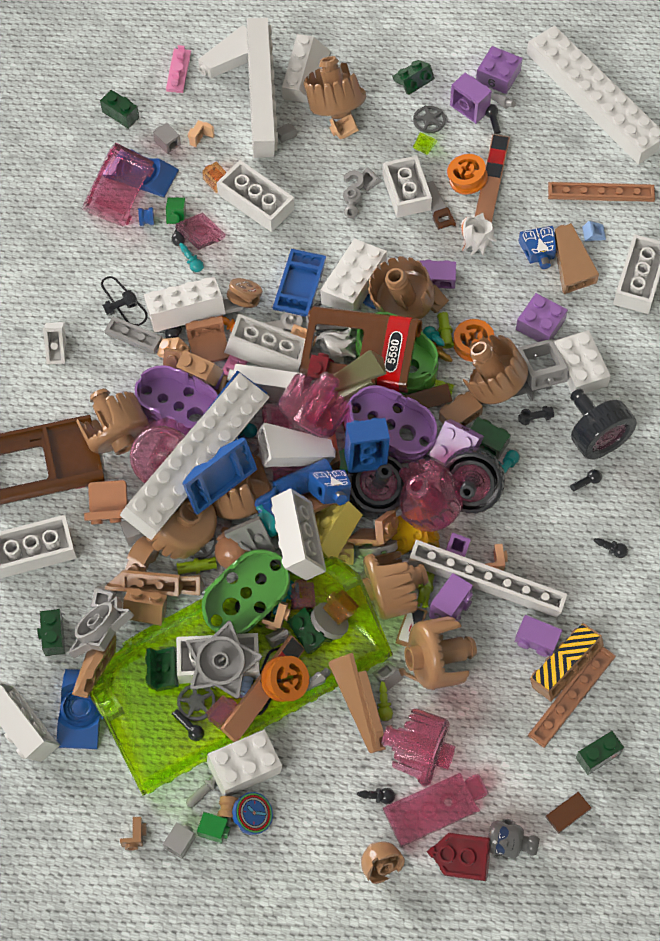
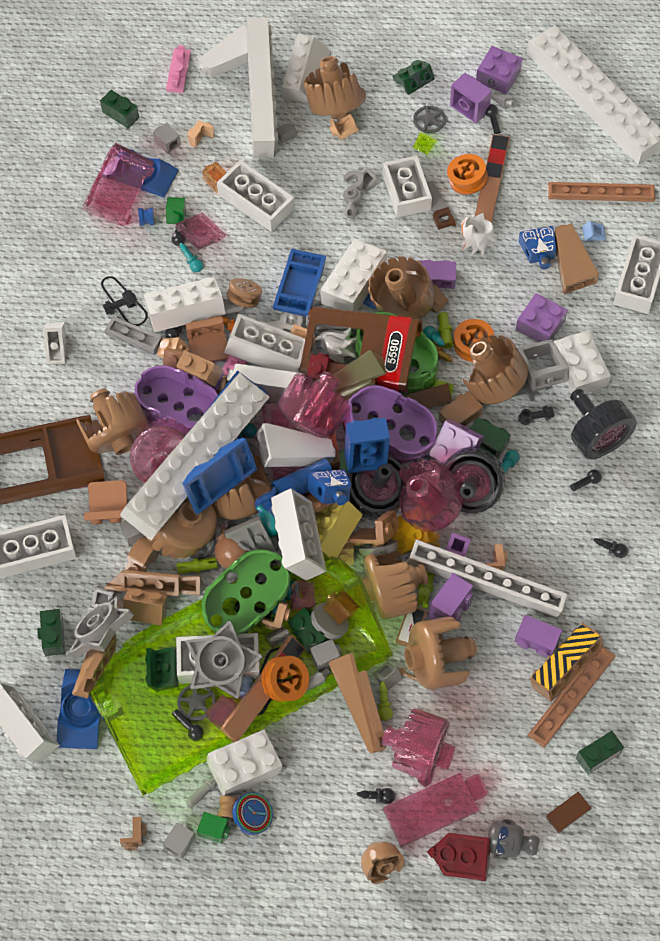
none -> light grey brick [310,639,342,672]

